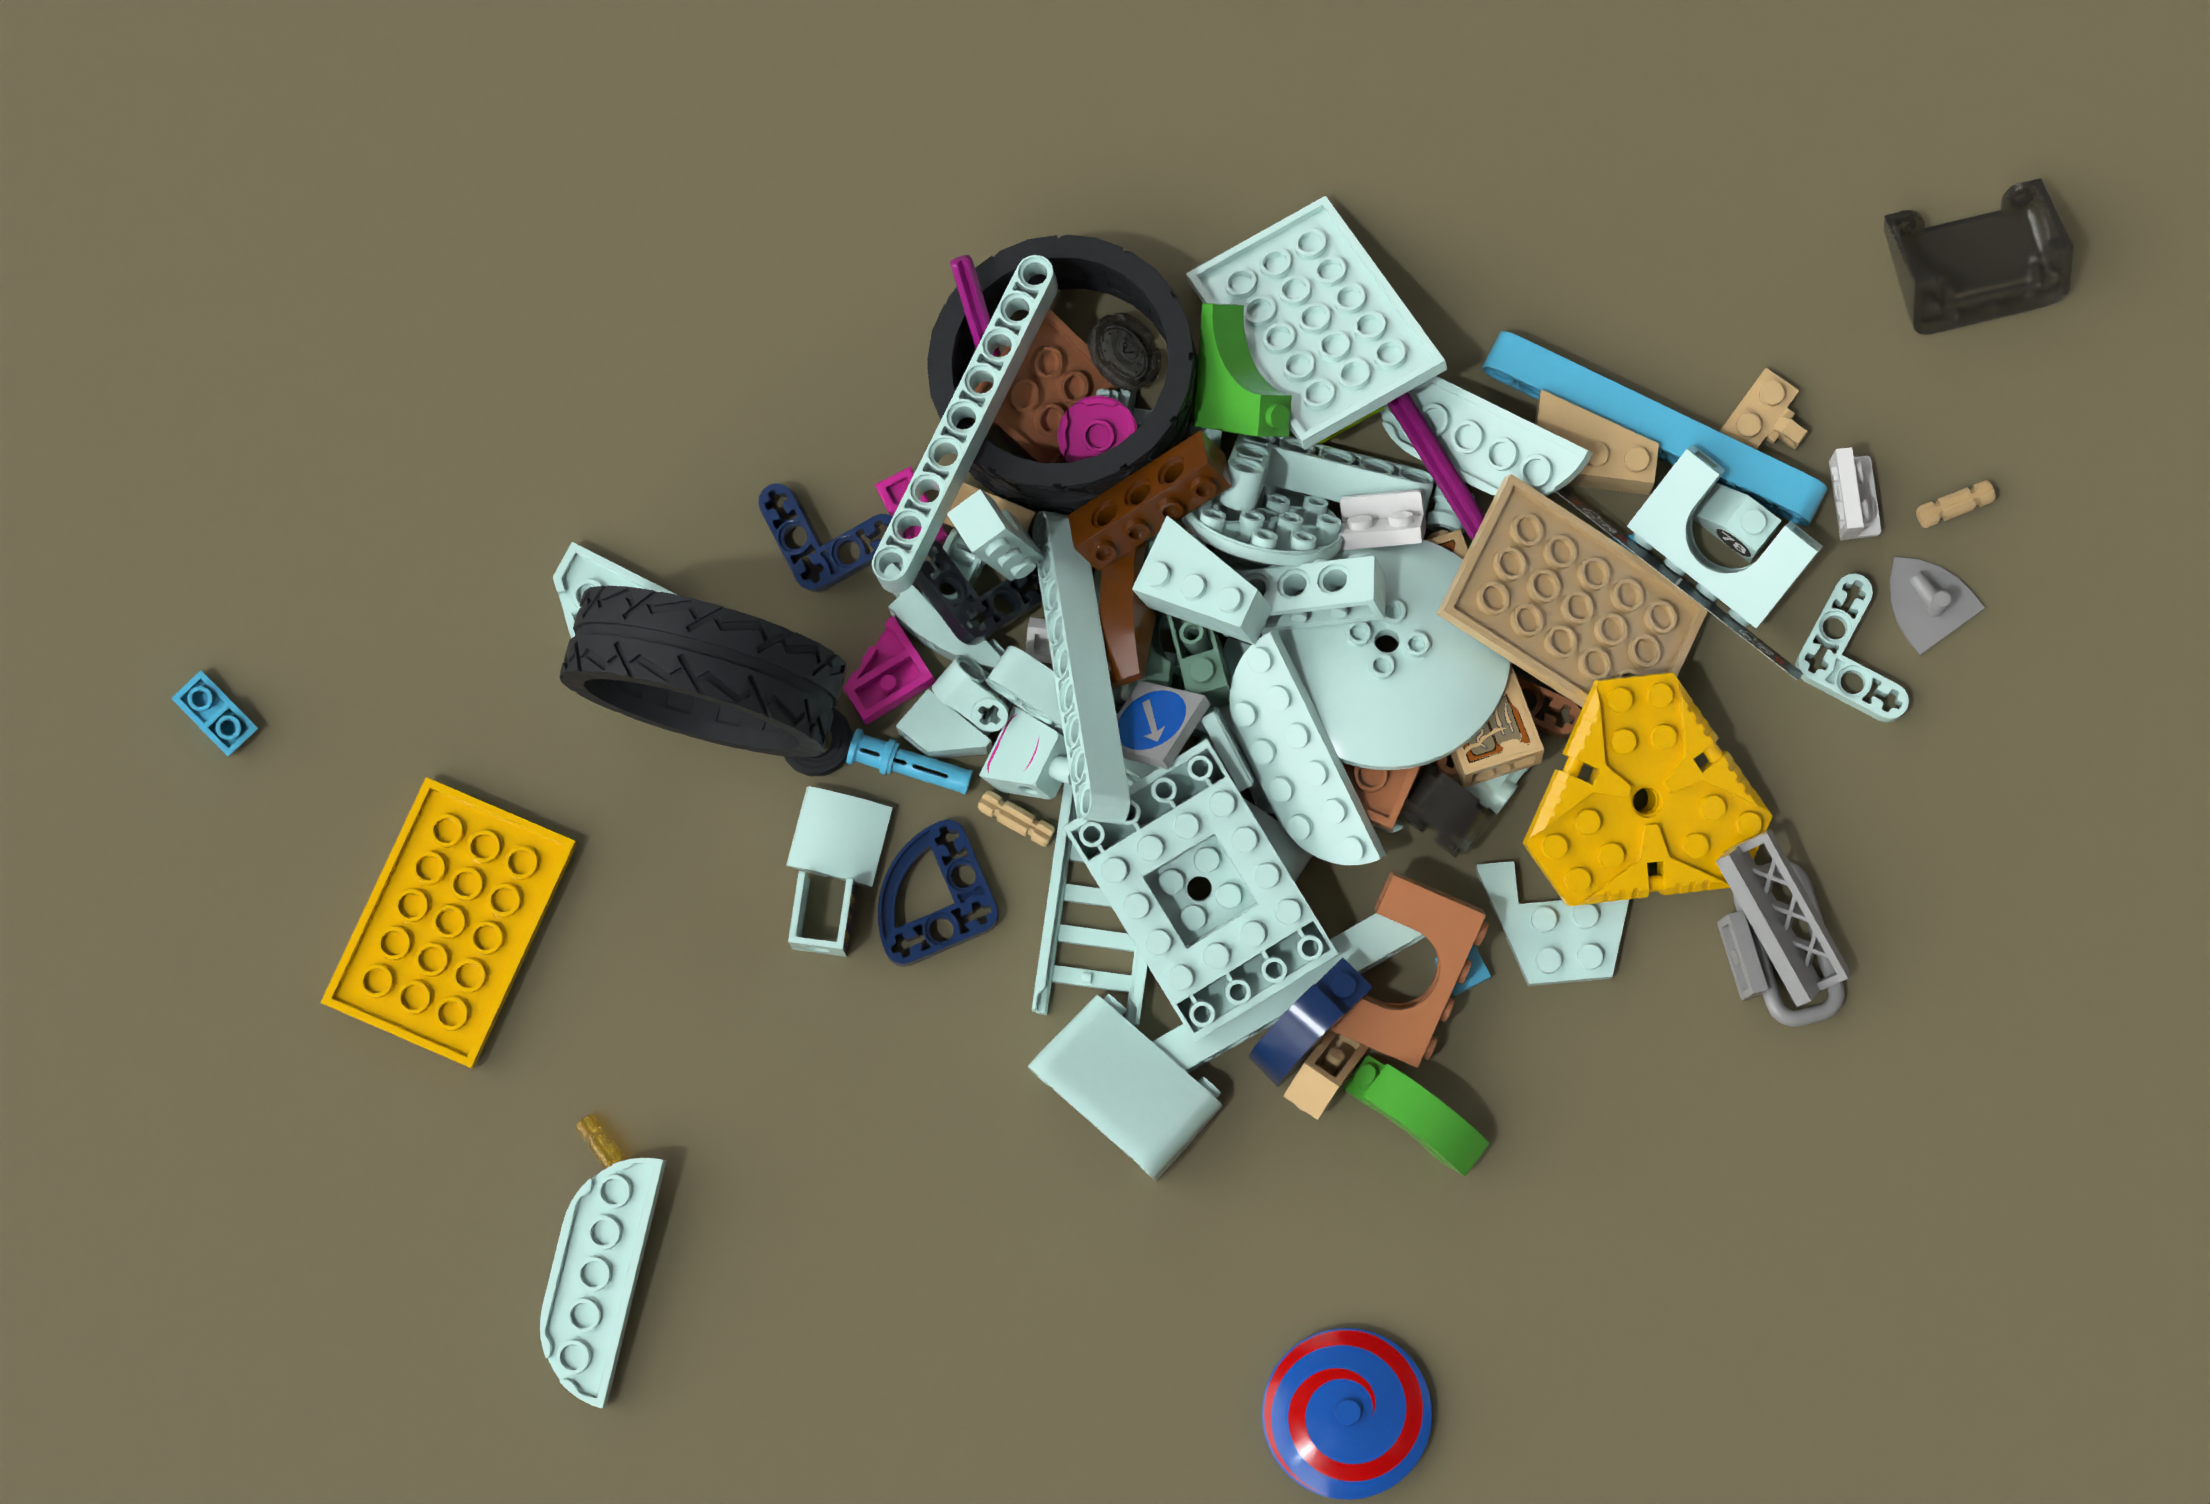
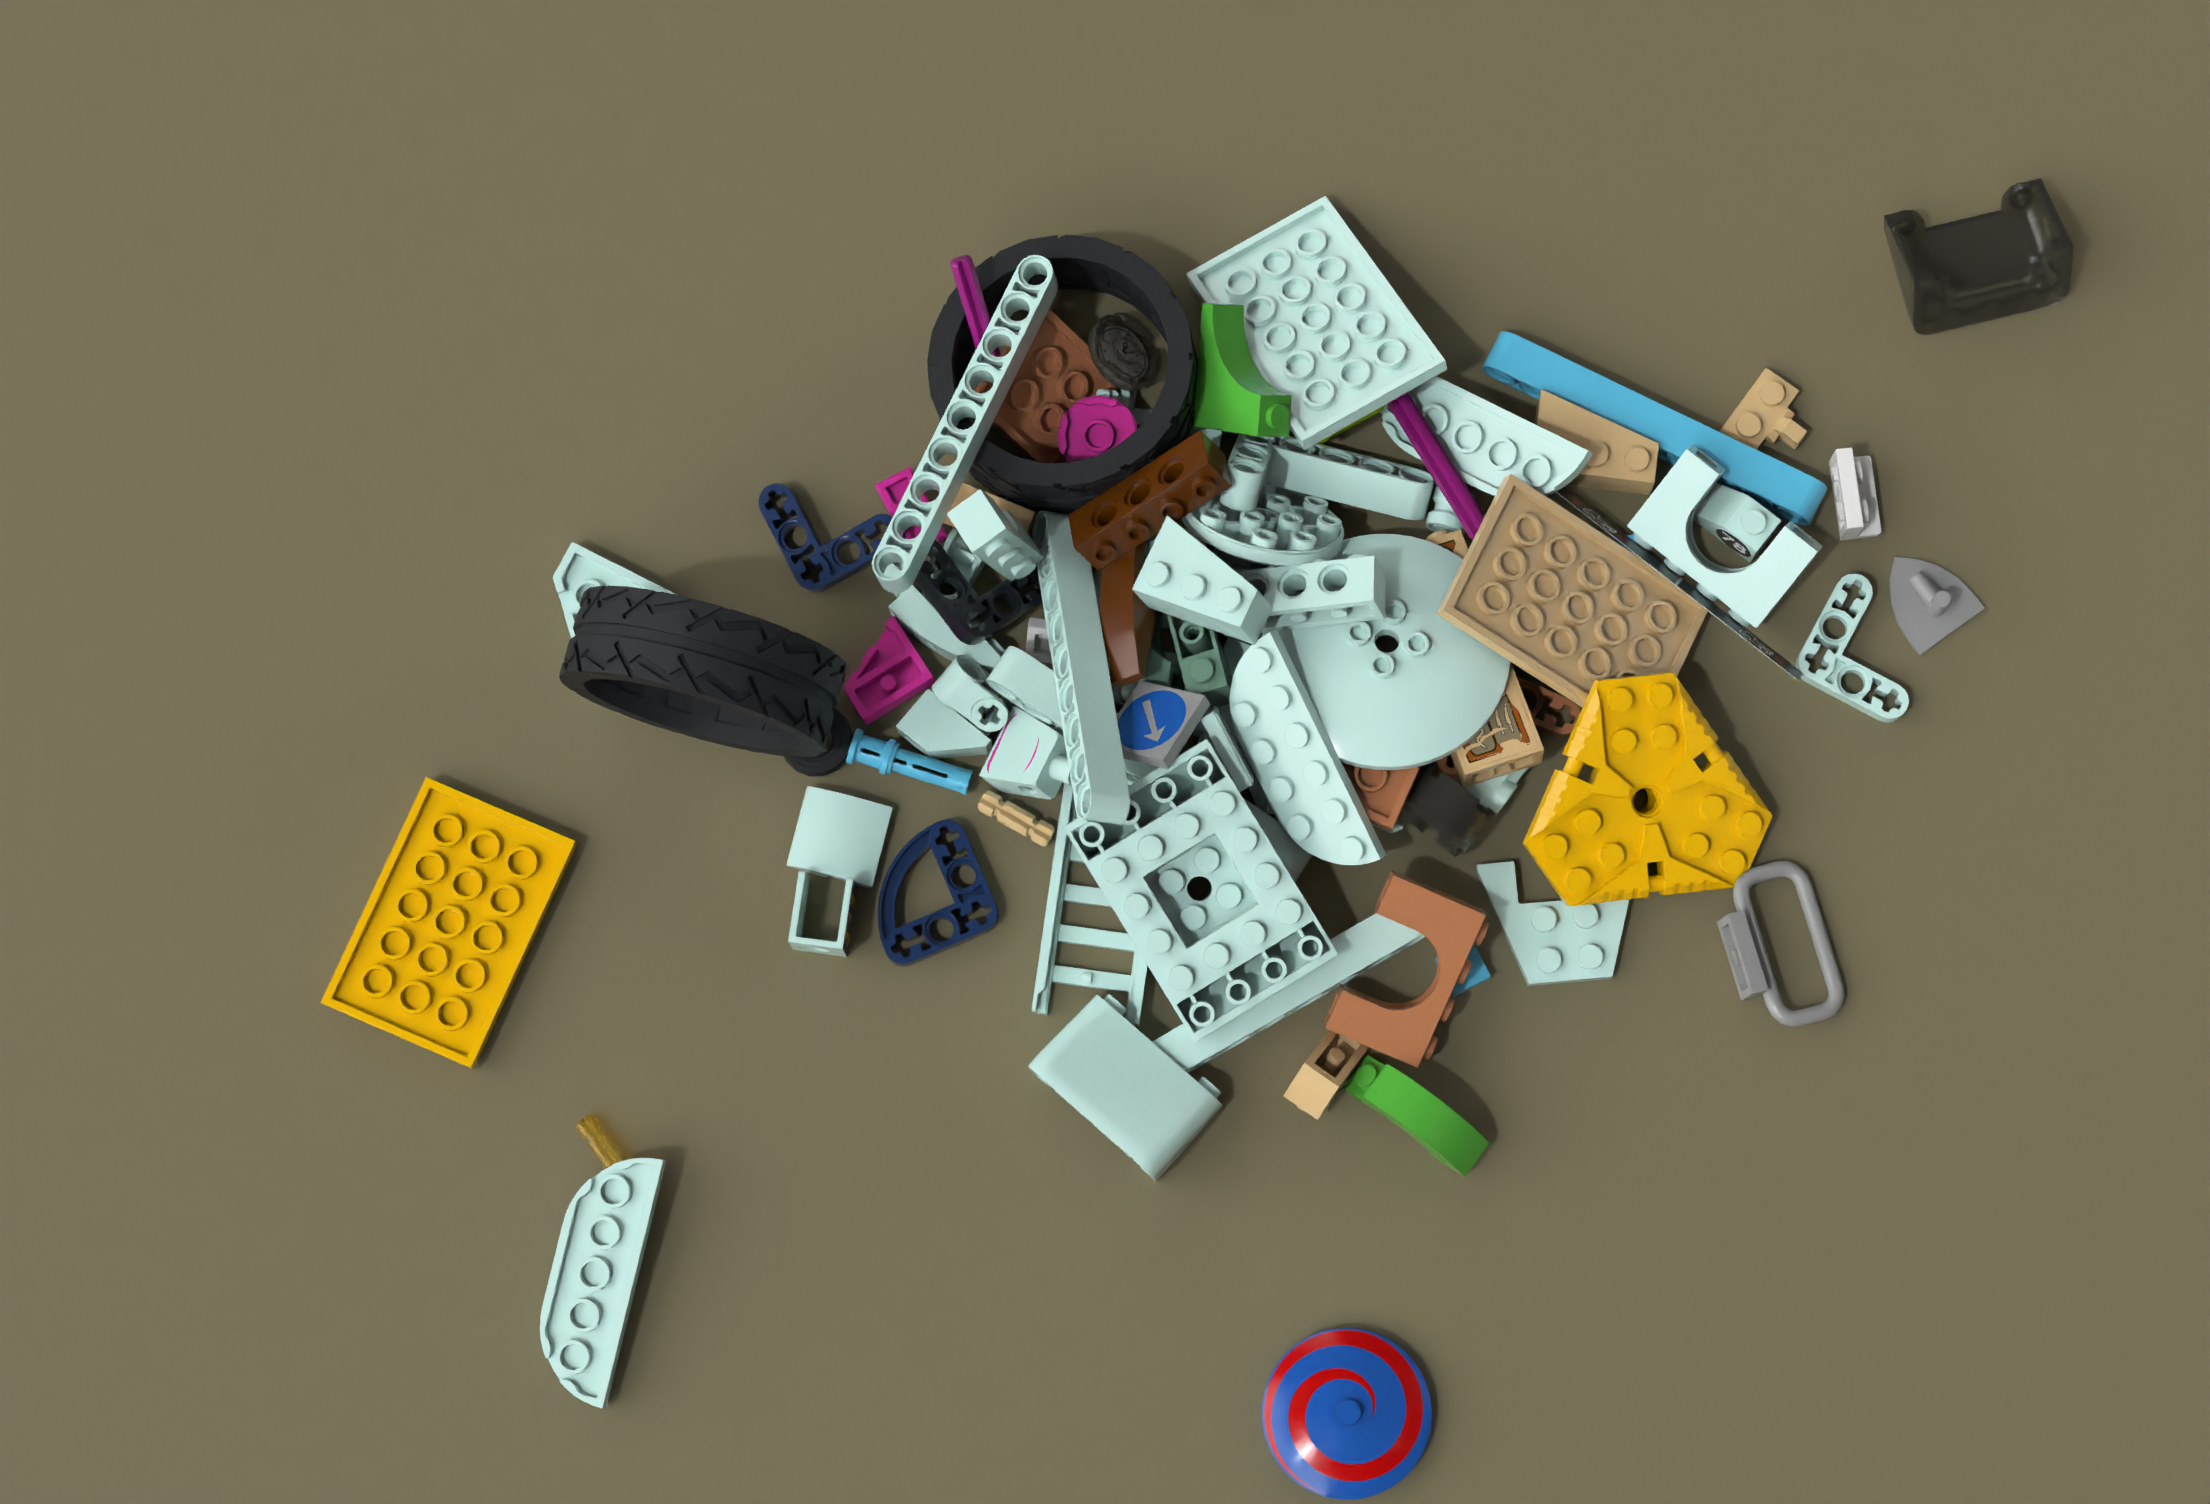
medium azure slope [171,670,258,757] -> none
dark blue arch [1249,958,1373,1087] -> none
white bracket [1338,489,1426,551] -> none
light grey fence [1716,829,1852,1007] -> none
tan axle [1916,480,1996,528] -> none

